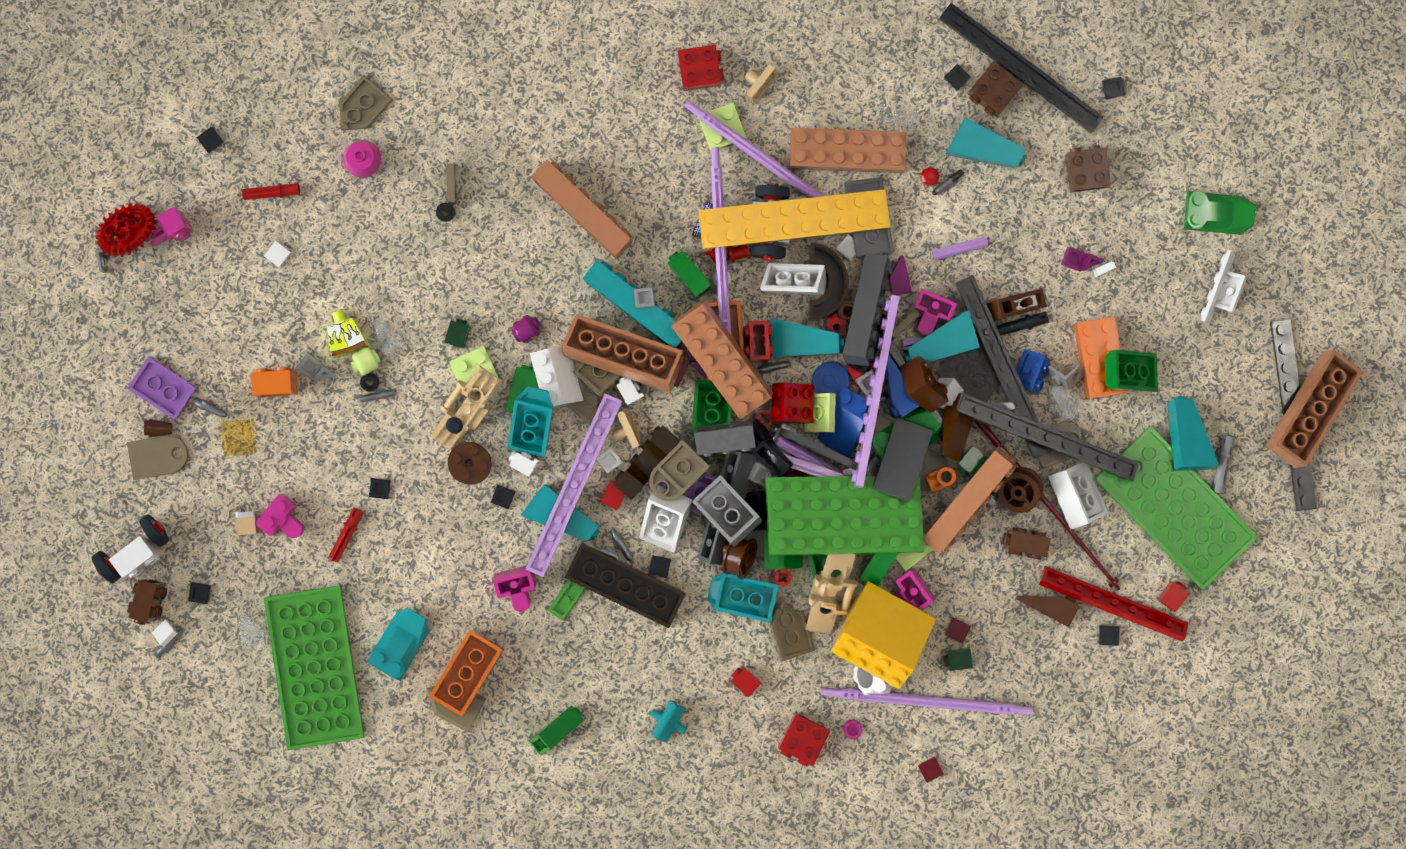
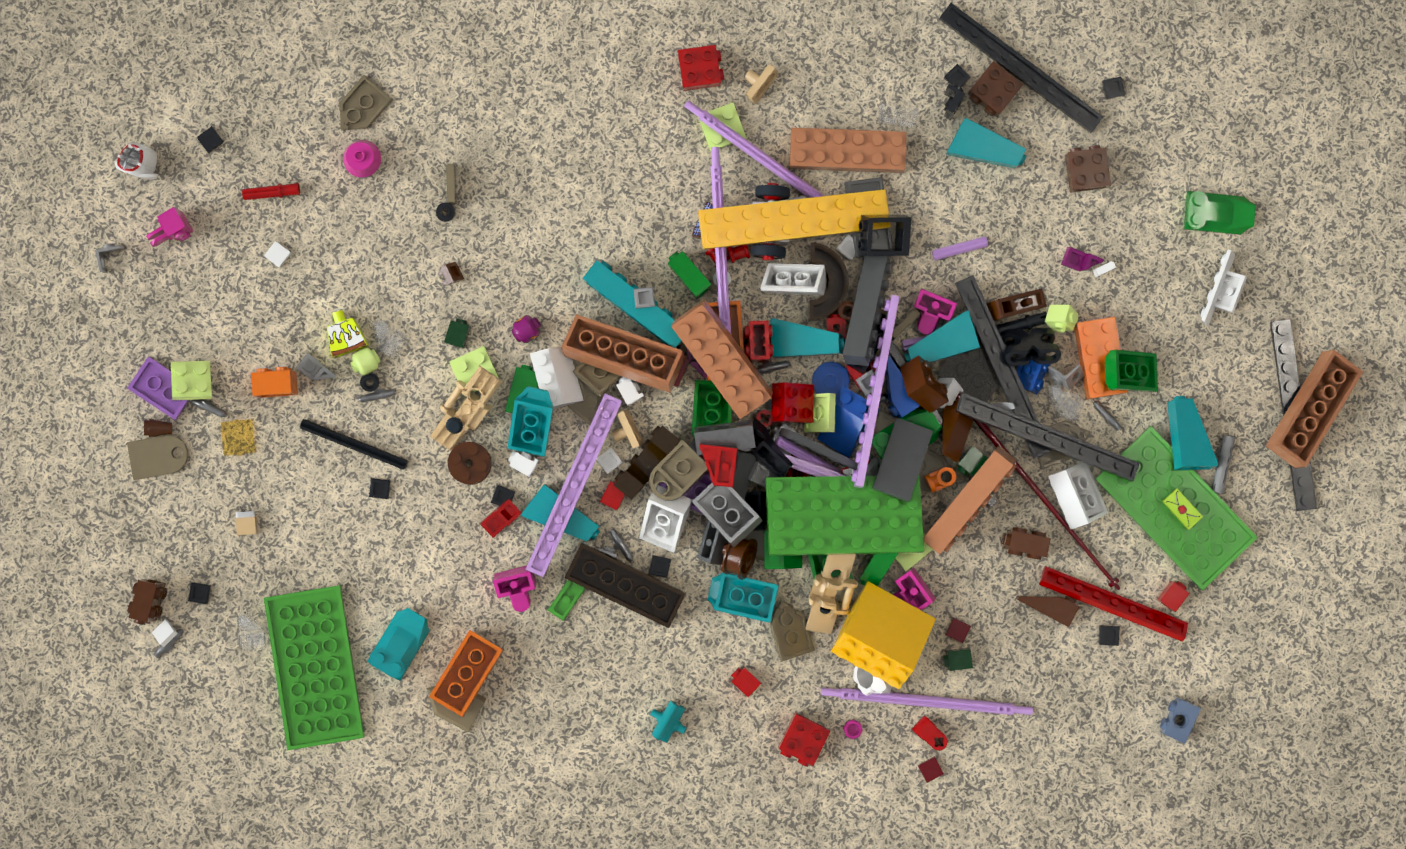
brick [91,514,169,583] -> none
red gear [95,203,157,258] -> none
dark pink brick [255,494,304,538] -> none
red axle [329,507,364,562] -> none
green slope [529,706,584,756] -> none
nougat brick [531,160,632,260] -> none
red bush [774,569,792,586] -> none
magenta slope [889,255,912,296] -> none
red tile [920,167,940,187] -> none
piece [932,169,964,195] -> none
reddish brown wheel [998,467,1044,513] -> none
none -> white piece [114,142,158,180]
none -> yellowish green plate [171,361,212,400]
none -> black axle [300,419,408,470]
none -> reddish brown tile [438,262,464,285]
none -> red slope [480,499,522,538]
none -> red wing [699,443,738,487]
none -> black window [857,215,912,256]
none -> red piece [912,715,948,751]
none -> black bracket [943,84,965,121]
none -> black piece [1000,328,1061,366]
none -> yellowish green brick [1045,305,1078,332]
none -> flat silver piece [1093,401,1122,431]
none -> sand blue brick [1160,697,1201,744]
none -> lime tile [1162,488,1203,530]

